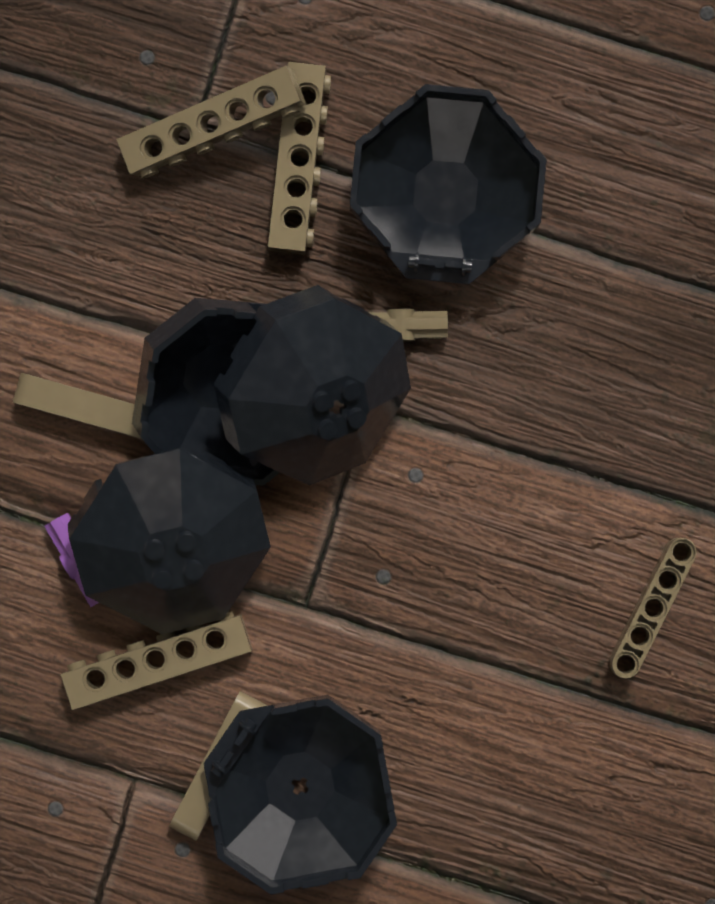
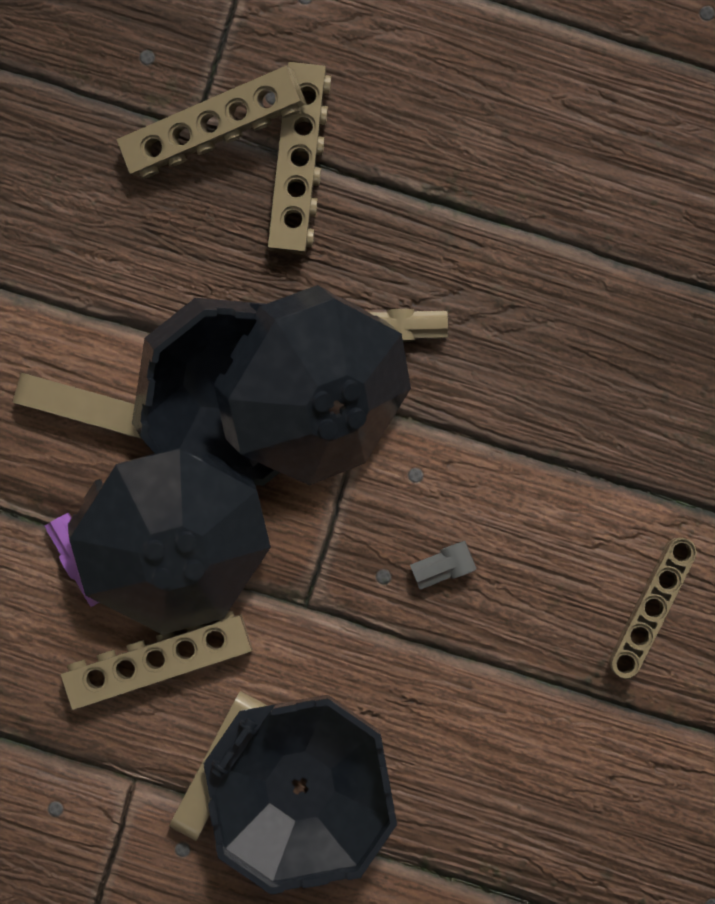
black windscreen [350,84,547,284] -> none
none -> dark grey piece [410,540,477,589]

